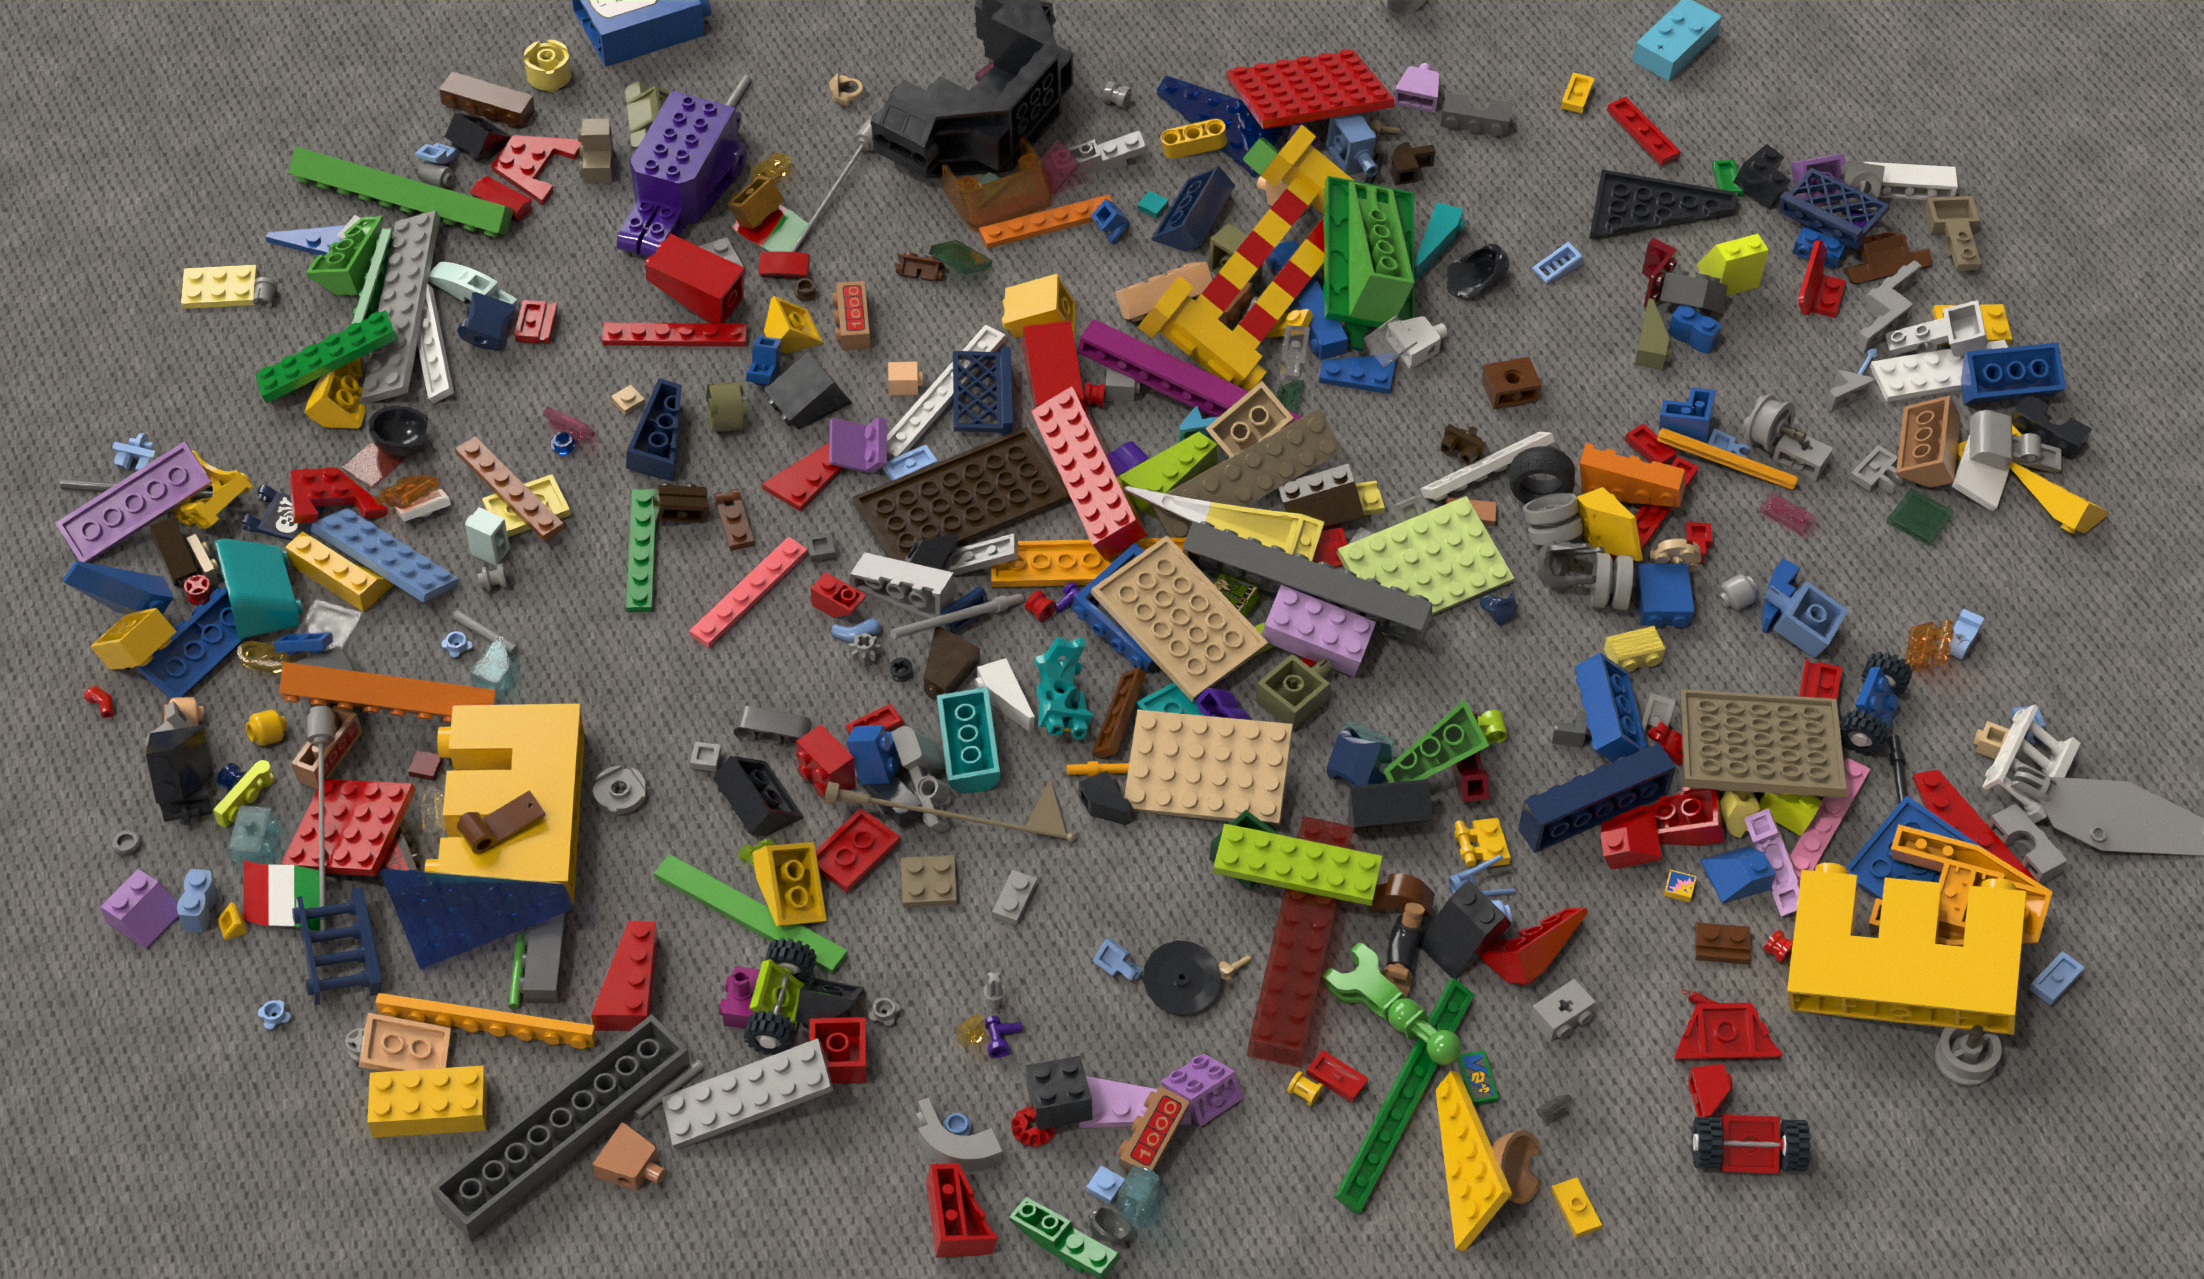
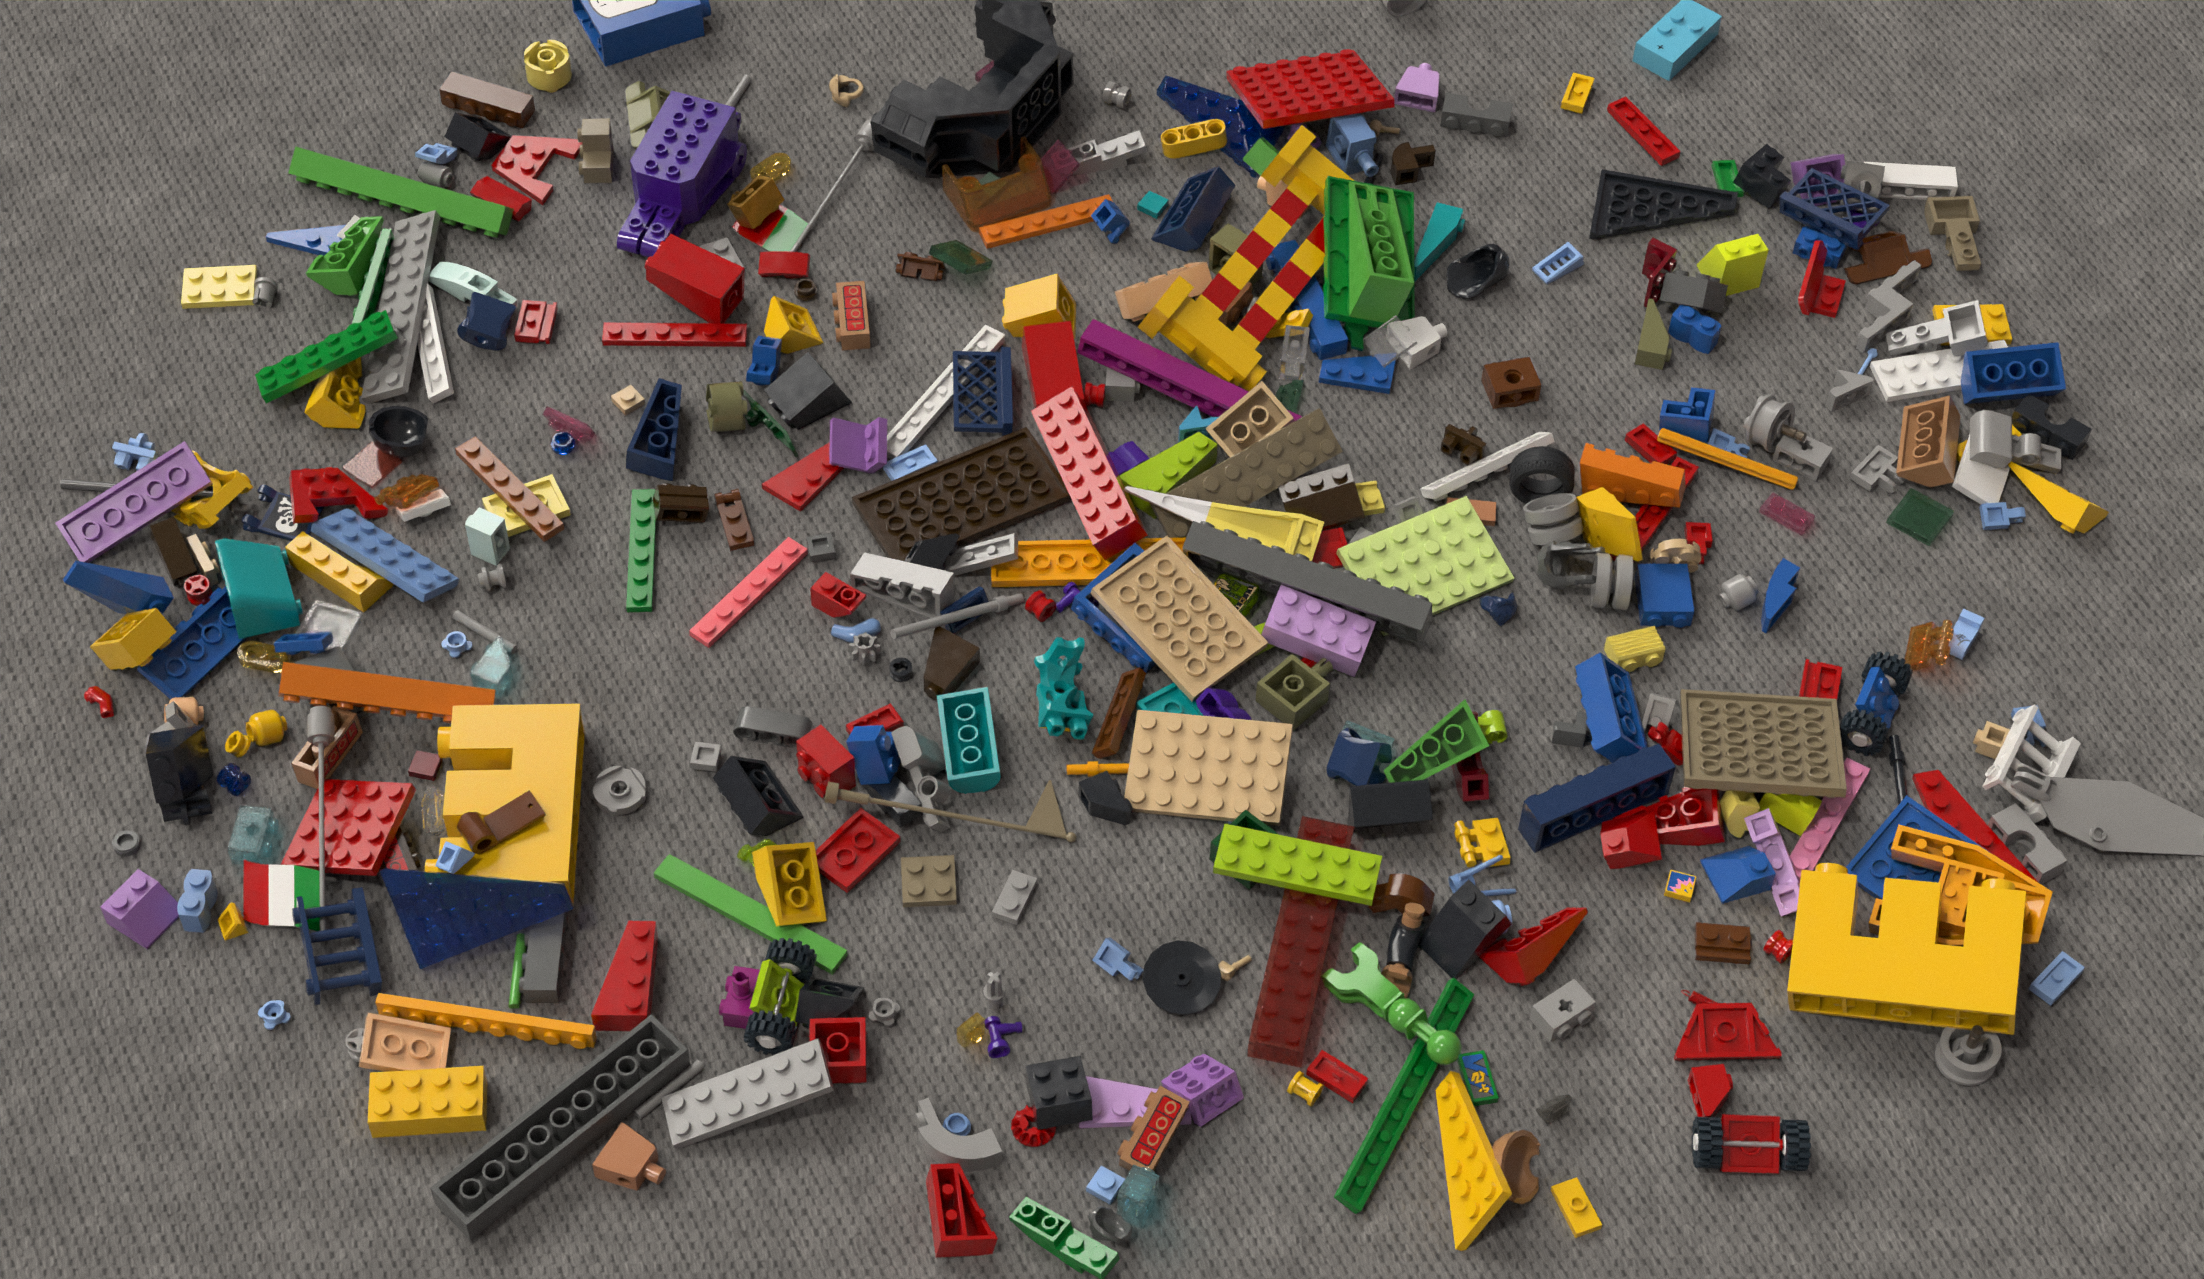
neon yellow plate [213,760,274,828] -> none
light nougat brick [888,362,923,395] -> none
white slope [974,658,1034,732] -> none
medium blue brick [1763,581,1848,658] -> none
none -> yellow bush [225,731,251,757]
none -> light blue slope [435,841,475,874]
none -> dark green piece [743,390,799,457]
none -> medium blue plate [1979,502,2026,530]

